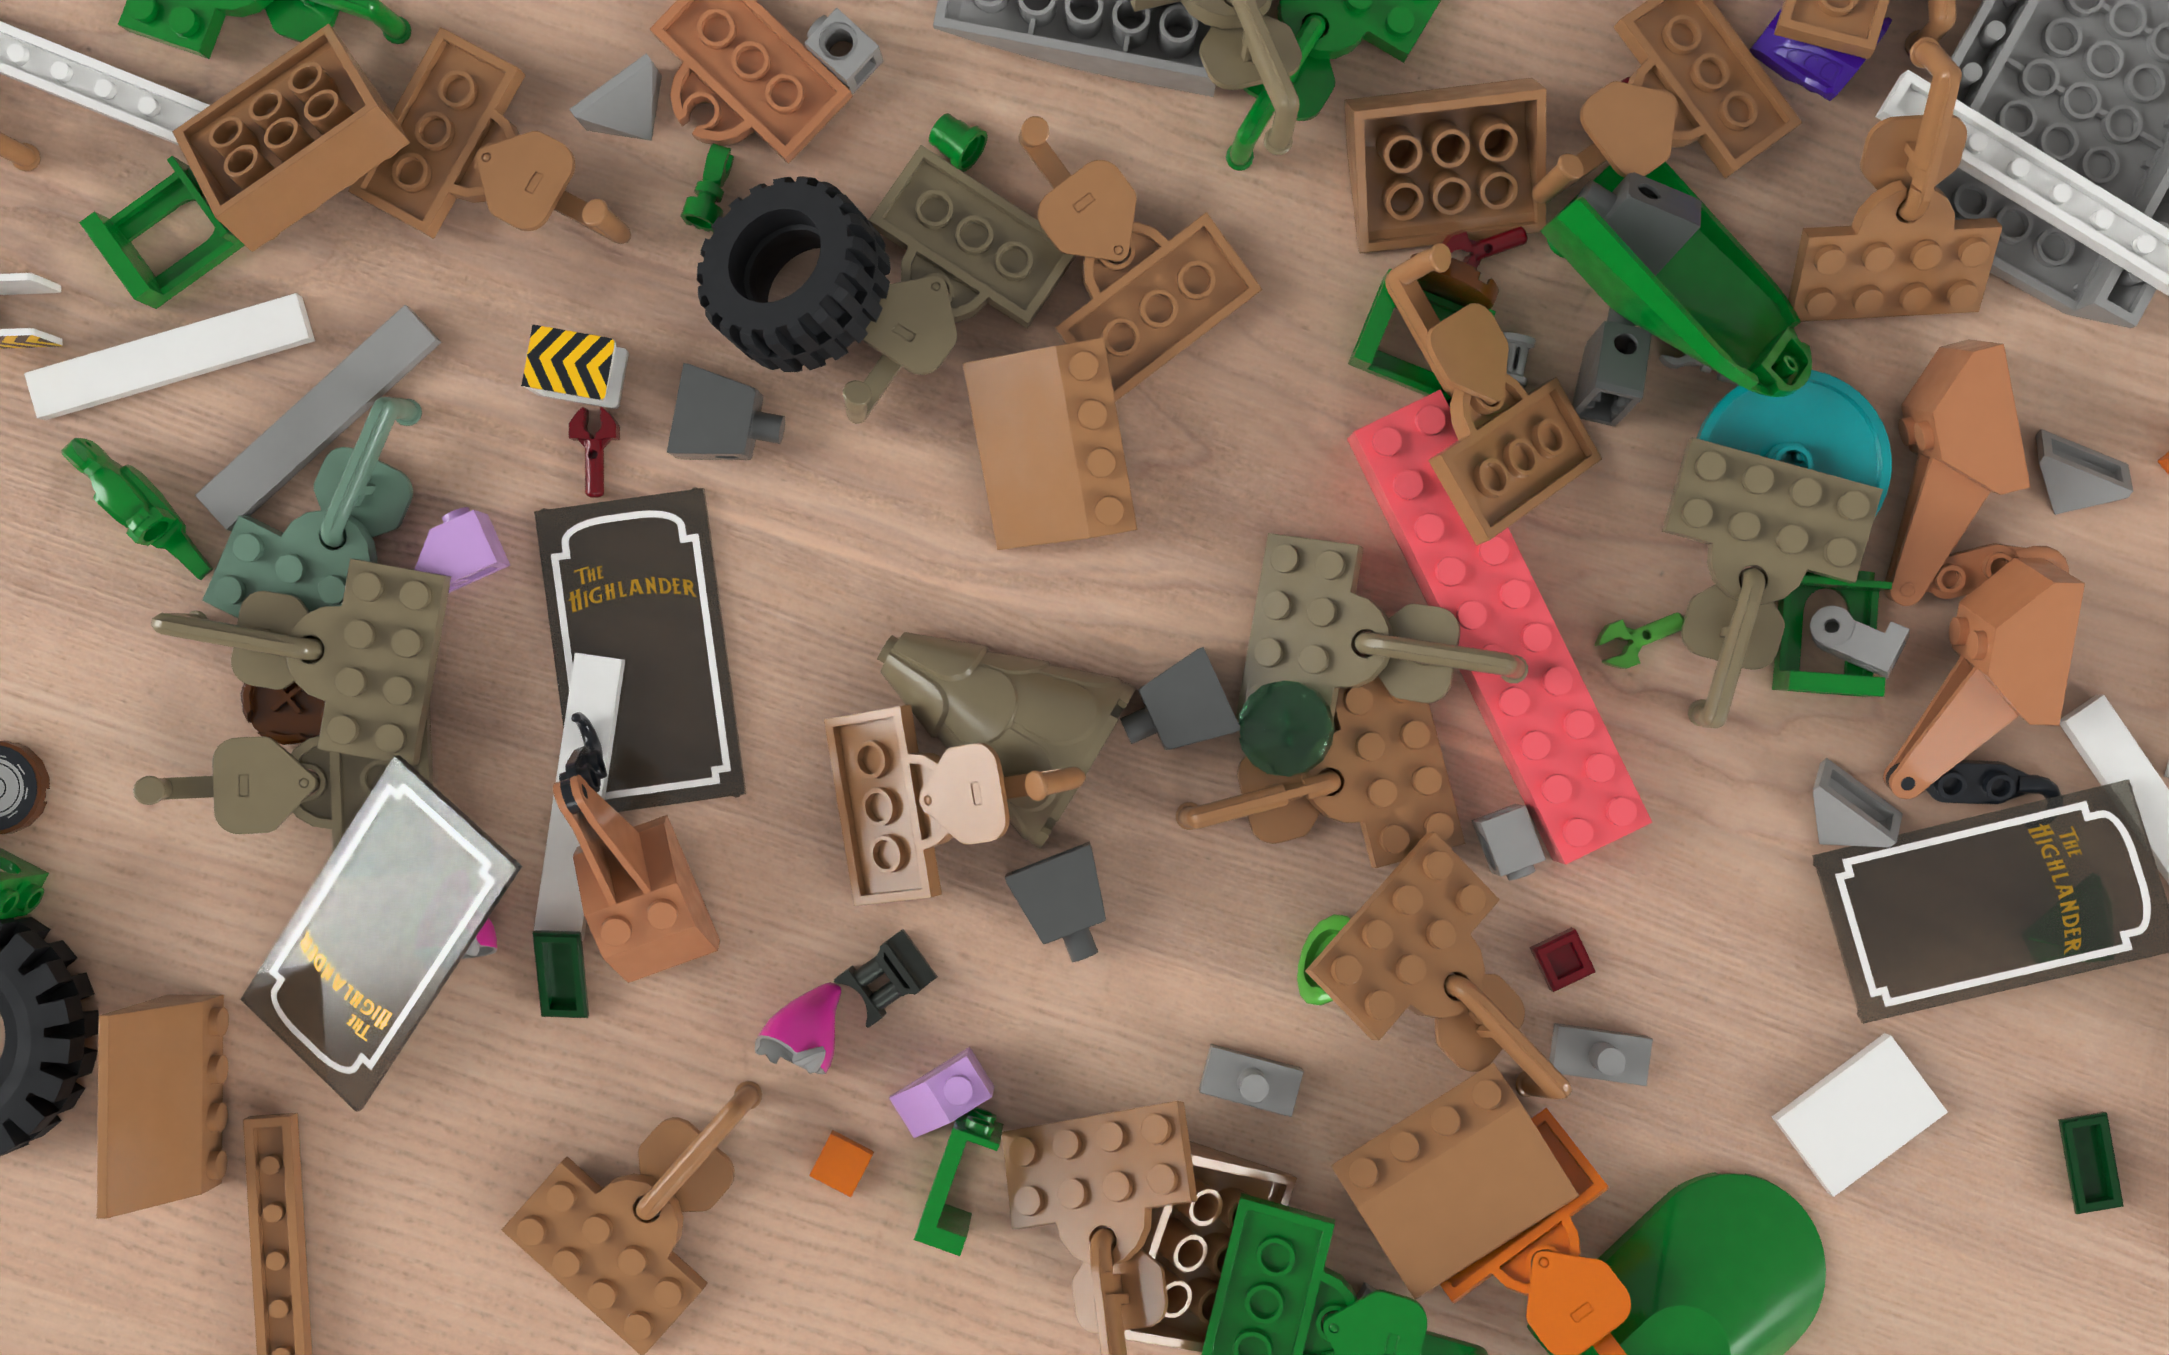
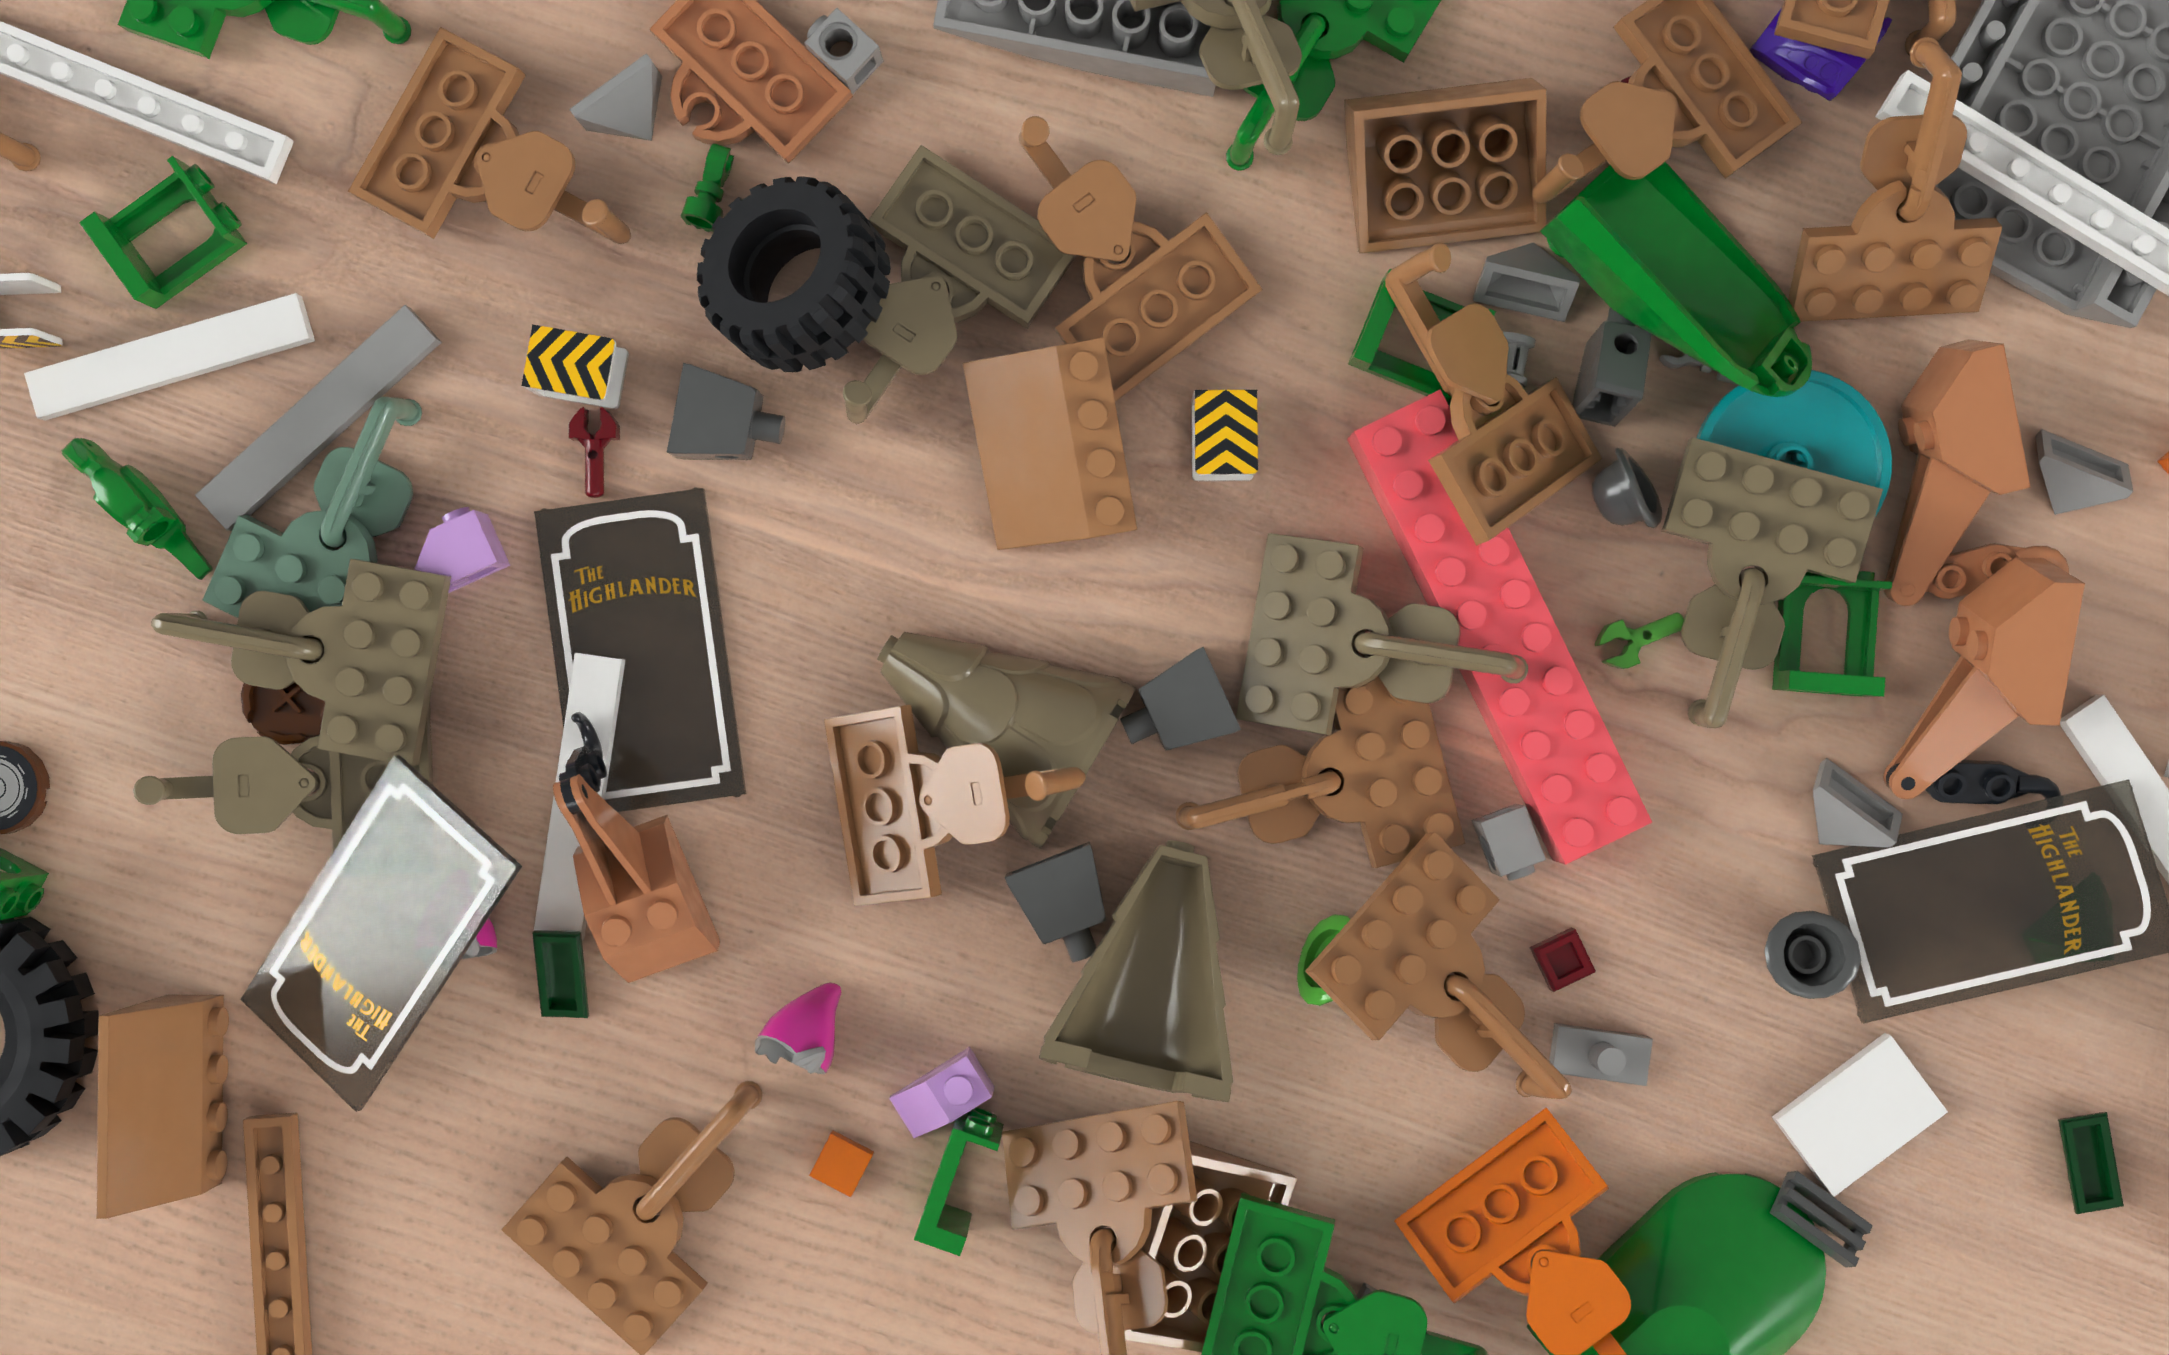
medium nougat slope [172,24,410,252] -> none
pearl dark grey piece [834,929,938,1028] -> none
green piece [929,113,988,172] -> none
light grey tile [1199,1044,1304,1117] -> none
clear green tile [1238,680,1335,777] -> none
medium nougat slope [1330,1063,1579,1300] -> none
reddish brown tile [1410,253,1499,310] -> none
dark red bar [1442,226,1528,270] -> none
dark grey torso [1577,172,1702,276] -> none
light grey leg [1810,605,1910,679] -> none
none -> dark tan cone [1039,840,1233,1102]
none -> piece [1191,390,1258,481]
none -> light grey slope [1473,242,1580,322]
none -> dark grey hat [1592,448,1662,528]
none -> dark grey hat [1764,911,1861,999]
none -> dark grey tile [1770,1171,1873,1268]

